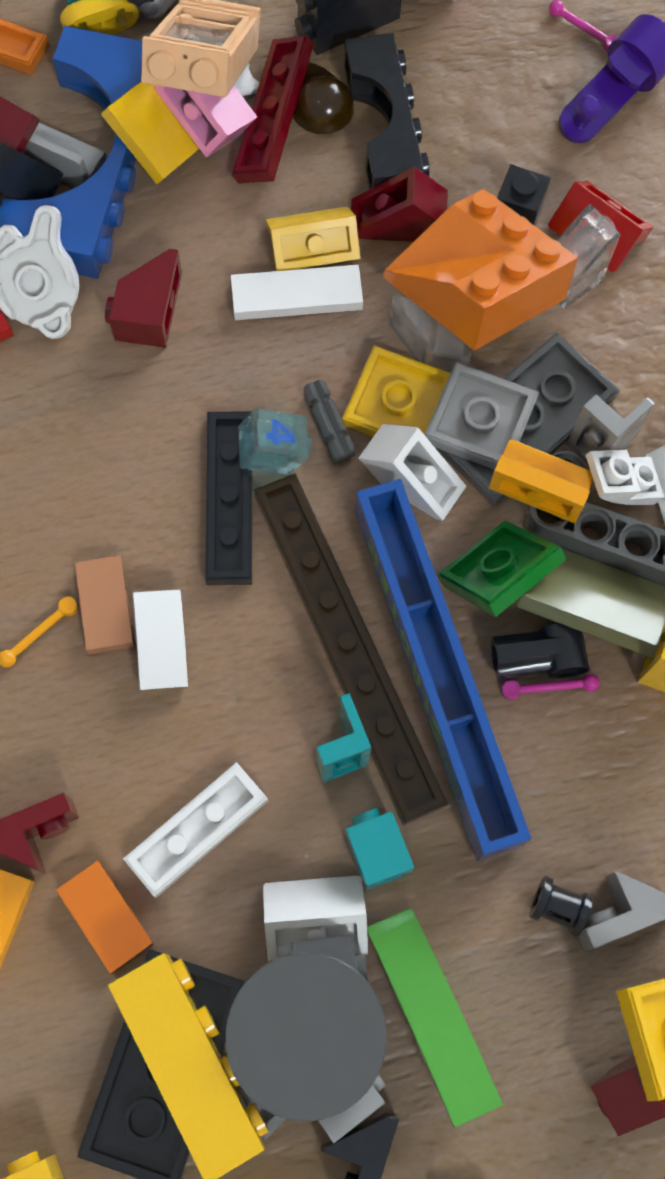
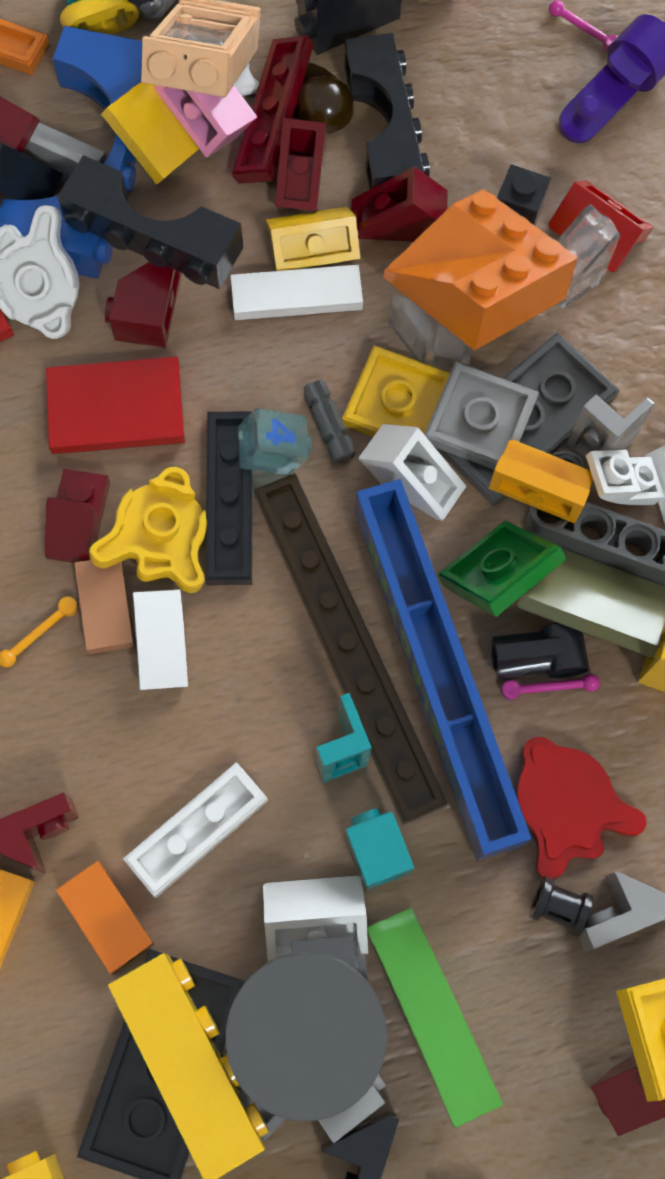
none -> dark red slope [45,469,110,563]
none -> red tile [46,357,185,454]
none -> black arch [57,155,243,289]
none -> yellow tile [89,467,207,593]
none -> dark red slope [275,118,326,212]
none -> red tile [516,737,647,880]

